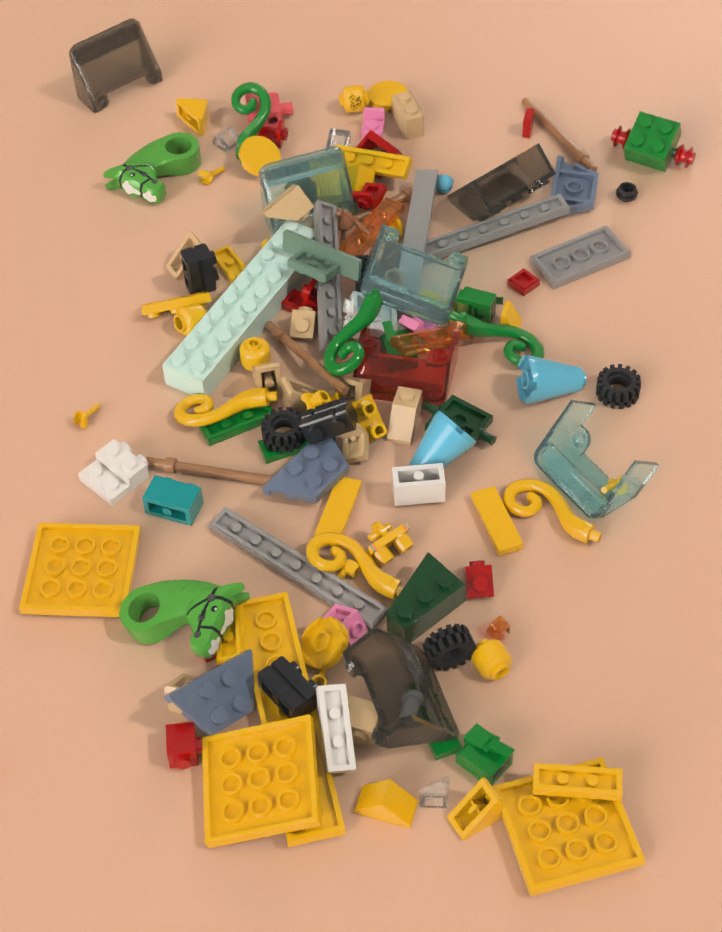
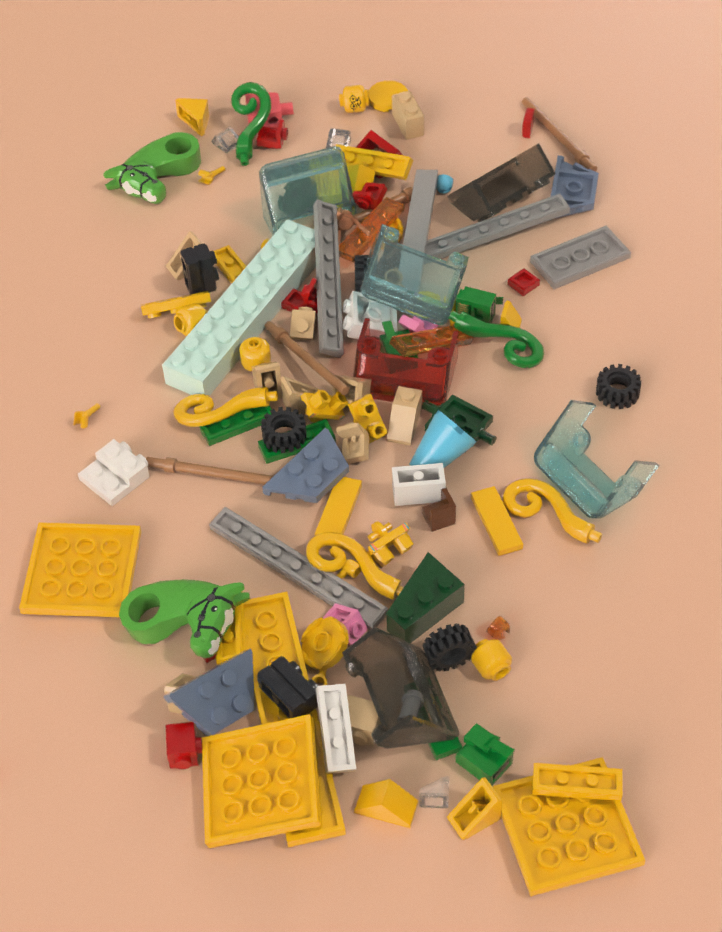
clear smoke windscreen [69,18,163,114] -> none
teal brick [142,475,204,526] -> none
yellow tile [238,136,281,177] -> none
tan slope [259,184,314,221] -> none
sand green bracket [282,229,362,283] -> none
black brick [300,396,358,445] -> none
green plant [323,289,383,376] -> none
bright pink bracket [361,107,385,140] -> none
clear orange hinge [447,320,467,341] -> none
red bracket [463,560,494,599] -> none
medium azure cone [517,355,587,404] -> none
yellow hand [601,476,627,494] -> none
green brick [611,111,696,172] -> none
black plate [616,182,638,202] -> none
none -> reddish brown panel [422,488,456,532]

